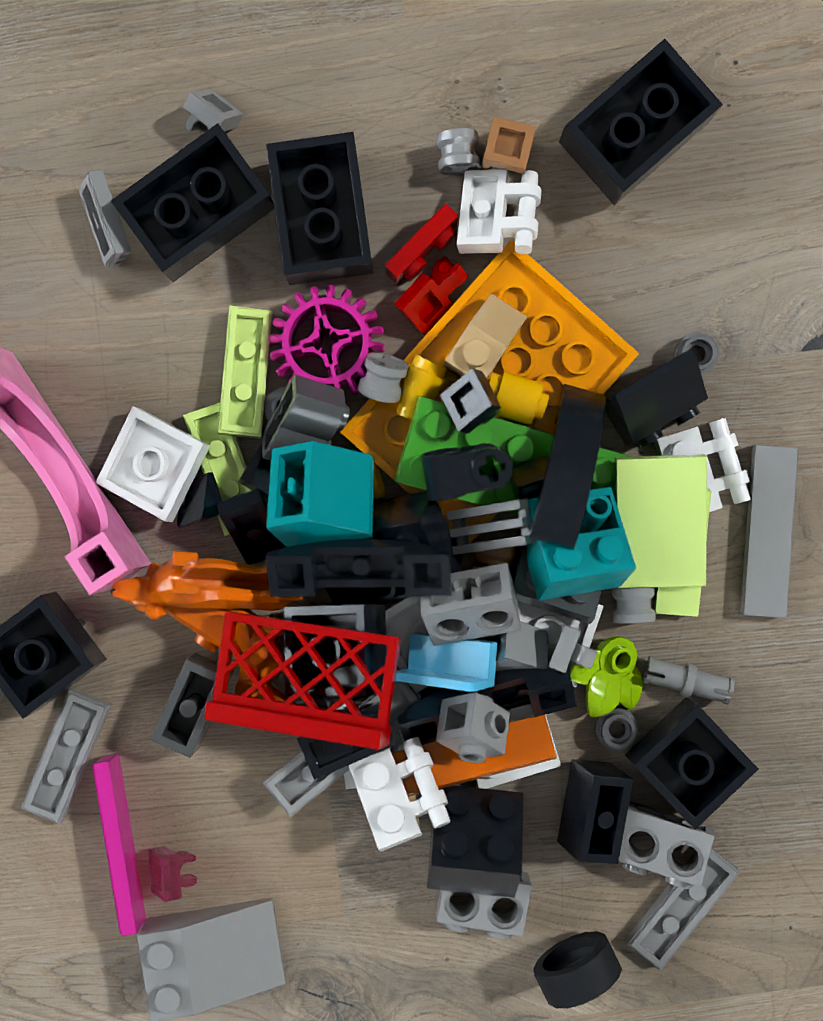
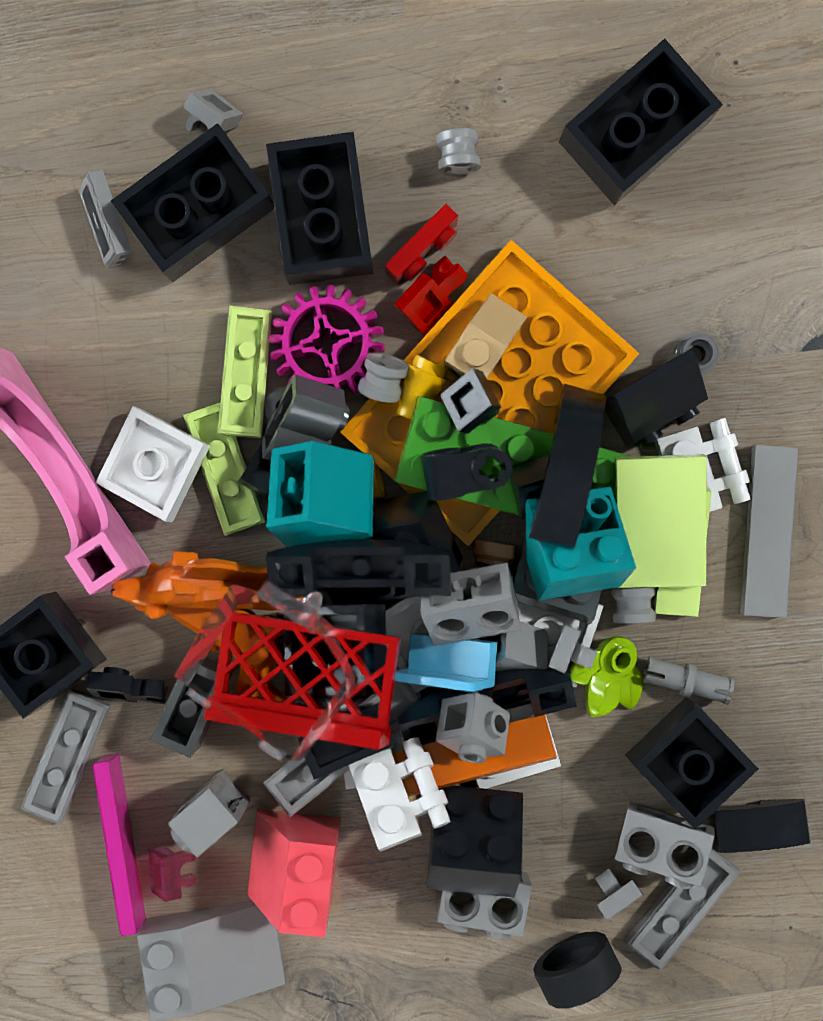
black slope [177,472,222,529] -> none
black plate [217,488,286,565] -> none
light grey tile [447,499,534,555] -> none
white plate [457,169,542,255] -> none
medium nougat panel [481,116,536,174] -> none
yellow brick [489,371,549,426] -> none
black brick [557,759,634,864] -> none
flat silver plate [595,707,639,751] -> none
none -> black plate [86,667,168,704]
none -> light grey brick [168,769,250,858]
none -> clear piece [175,581,357,761]
none -> coral slope [247,809,341,938]
none -> light grey tile [595,869,643,920]
none -> black slope [714,799,810,853]

